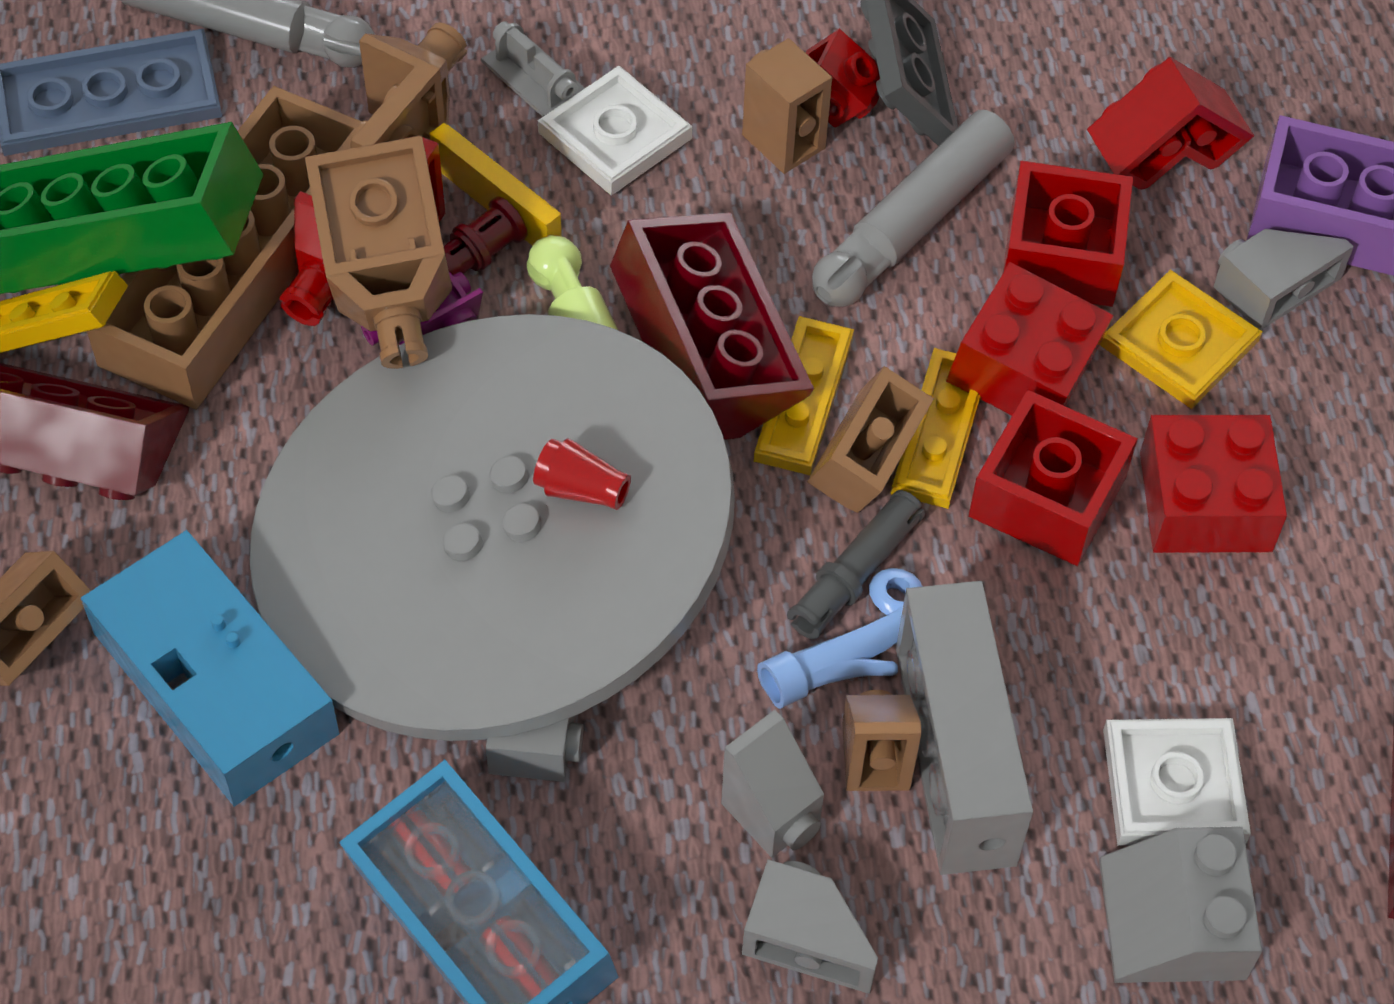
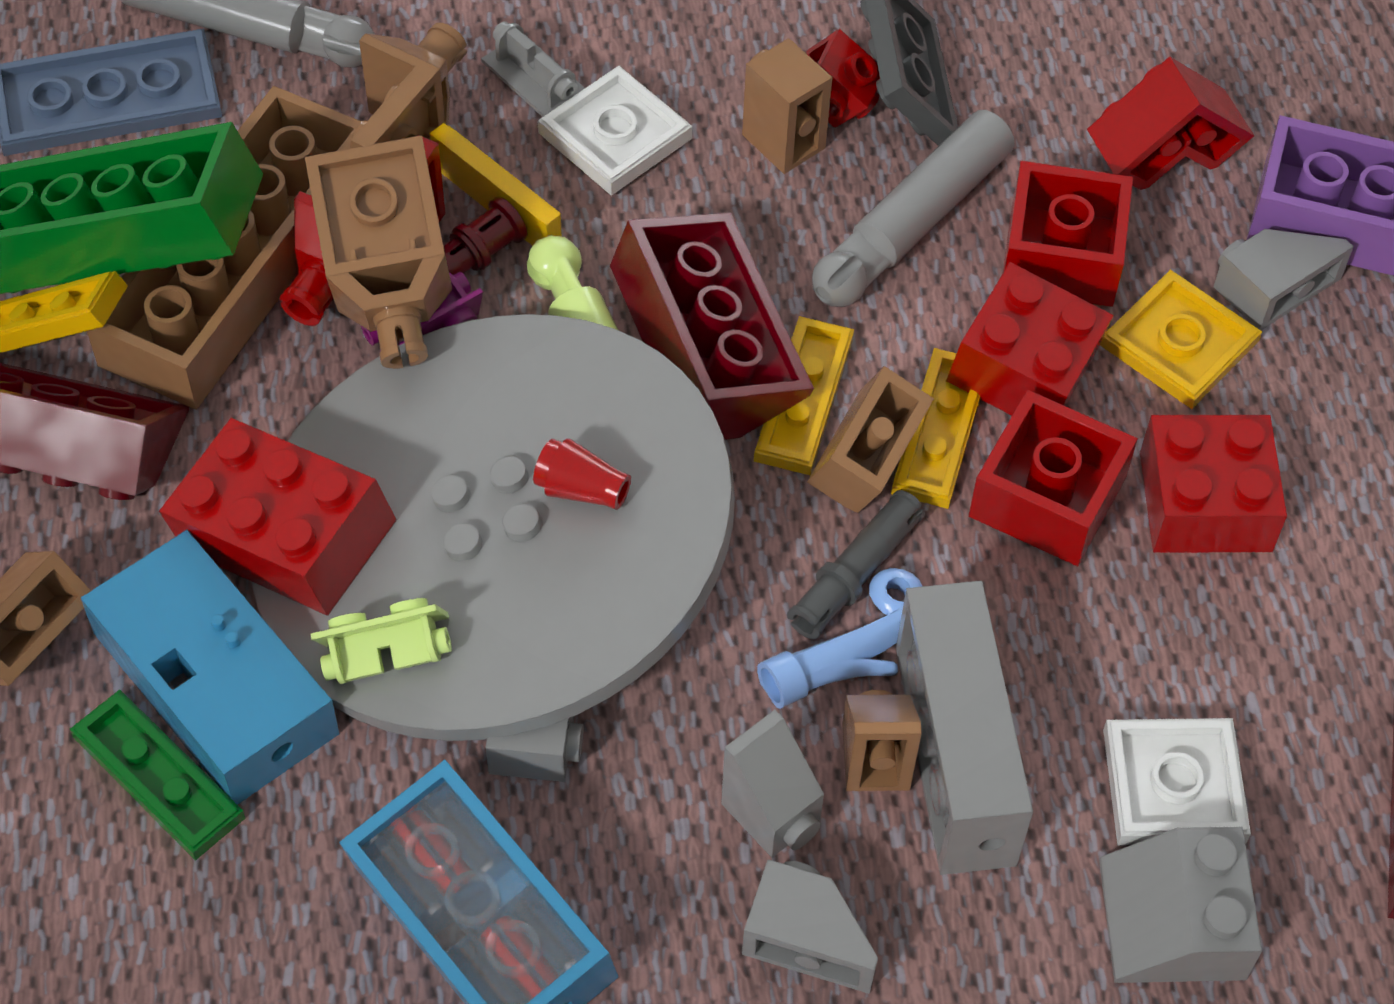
none -> green tile [70,689,246,861]
none -> red brick [159,418,397,616]
none -> yellowish green hinge [310,598,452,684]

